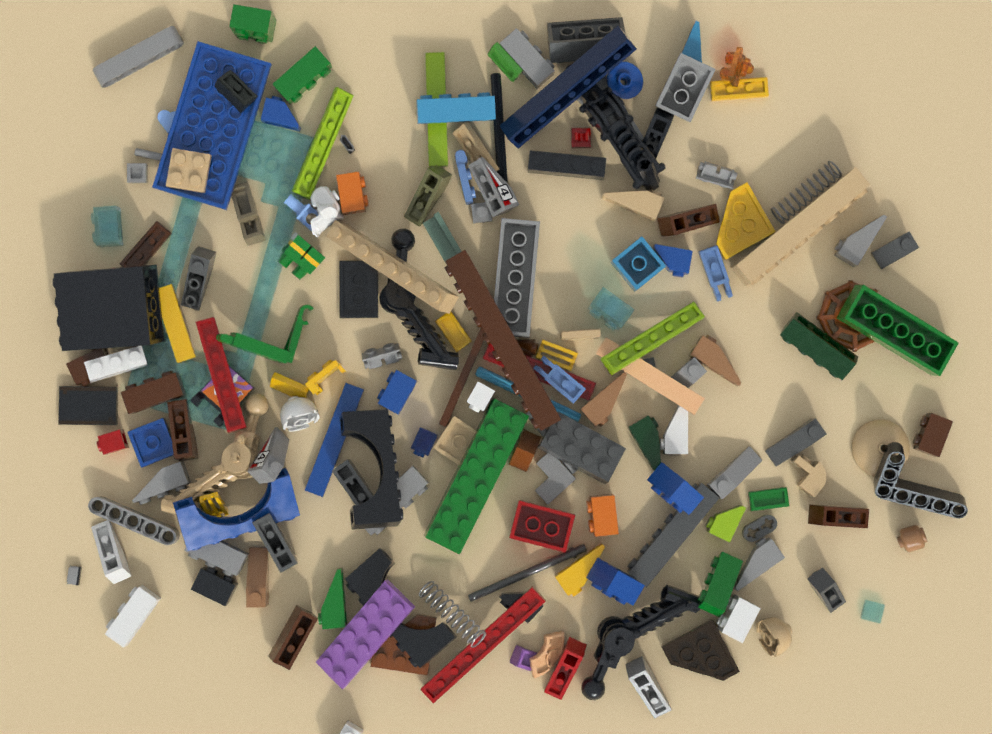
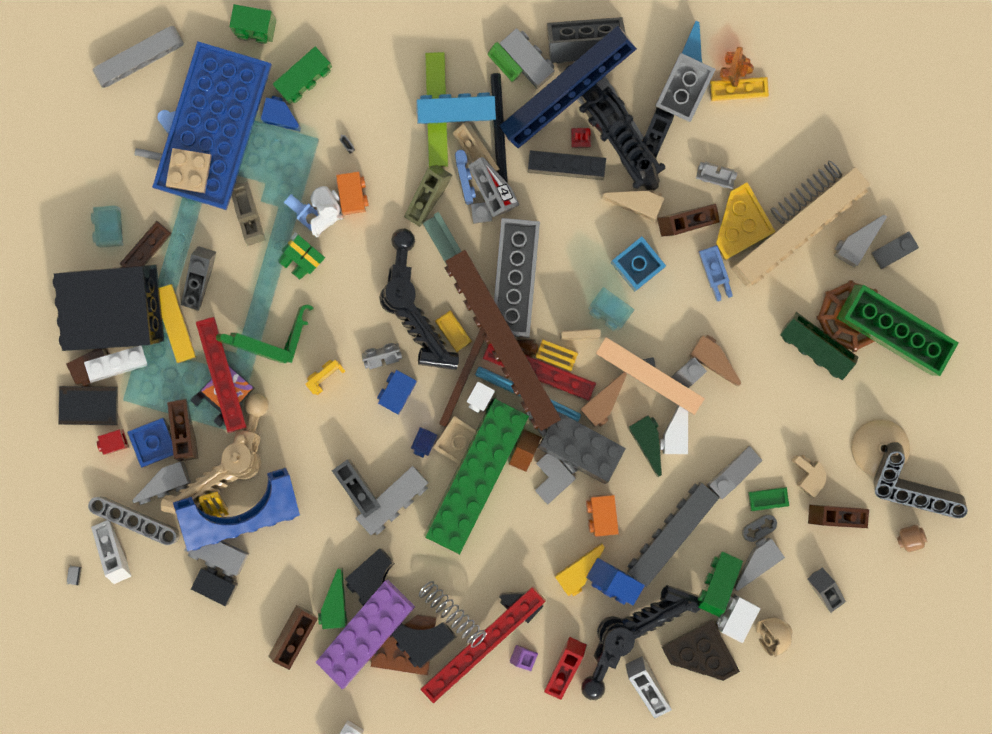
white brick [105,585,161,648] -> none
reddish brown brick [121,371,187,414] -> none
light grey plate [127,163,148,183] -> none
pearl dark grey slope [215,70,258,113] -> none
medium nougat slope [246,547,269,607] -> none
light grey slope [247,427,289,484] -> none
dark grey slope [252,513,298,573] -> none
yellow tile [270,372,309,398] -> none
white cylinder [280,396,320,432] -> none
lime tile [291,87,354,200] -> none
blue tile [305,383,364,497] -> none
tan brick [326,220,459,314] -> none
black tile [339,261,378,318] -> none
black arch [340,409,403,530] -> none
dark grey bar [468,544,587,602] -> none
red brick [509,500,575,553] -> none
light nougat tile [529,631,564,678] -> none
medium blue hinge [533,356,586,404] -> none
lime tile [601,302,705,375] -> none
blue dish [607,62,643,99] -> none
blue brick [647,462,704,515] -> none
blue slope [653,244,693,278] -> none
lime slope [706,505,746,542] -> none
dark grey slope [765,418,827,467] -> none
clear light blue tile [860,600,885,623] -> none
reddish brown brick [913,413,953,457] -> none

